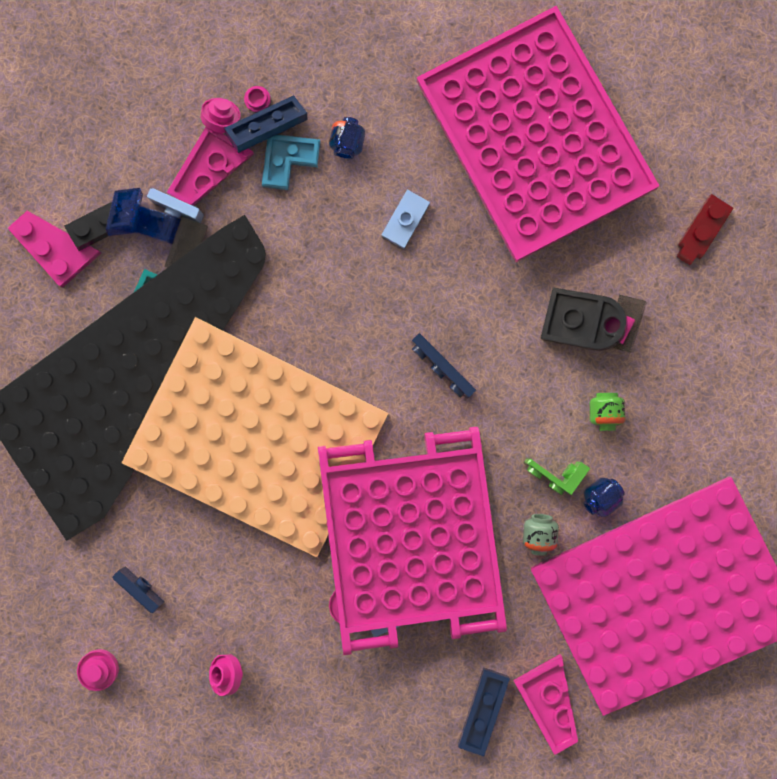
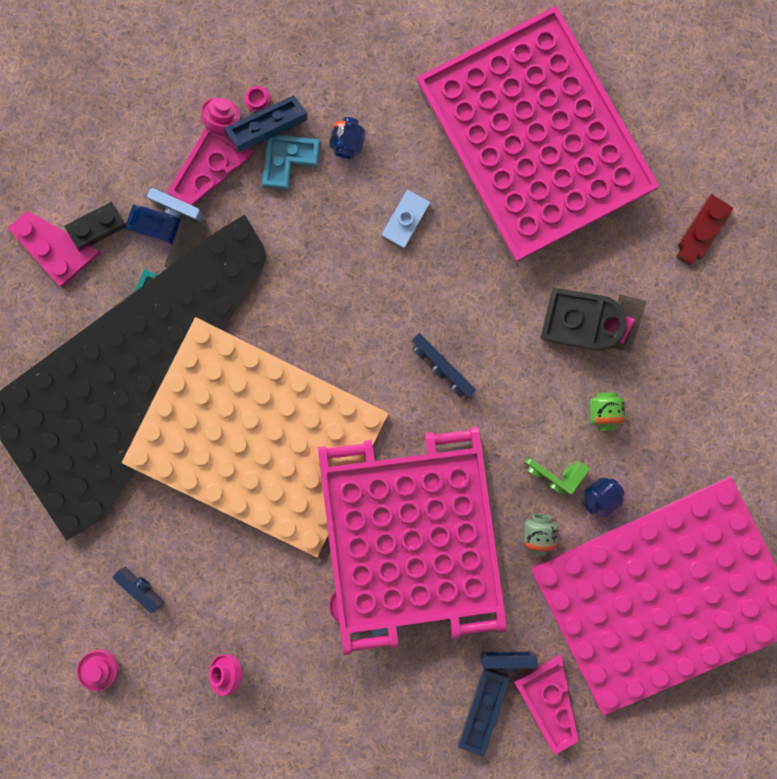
clear blue plate [106,188,143,236] -> none
none -> dark blue plate [480,651,538,672]

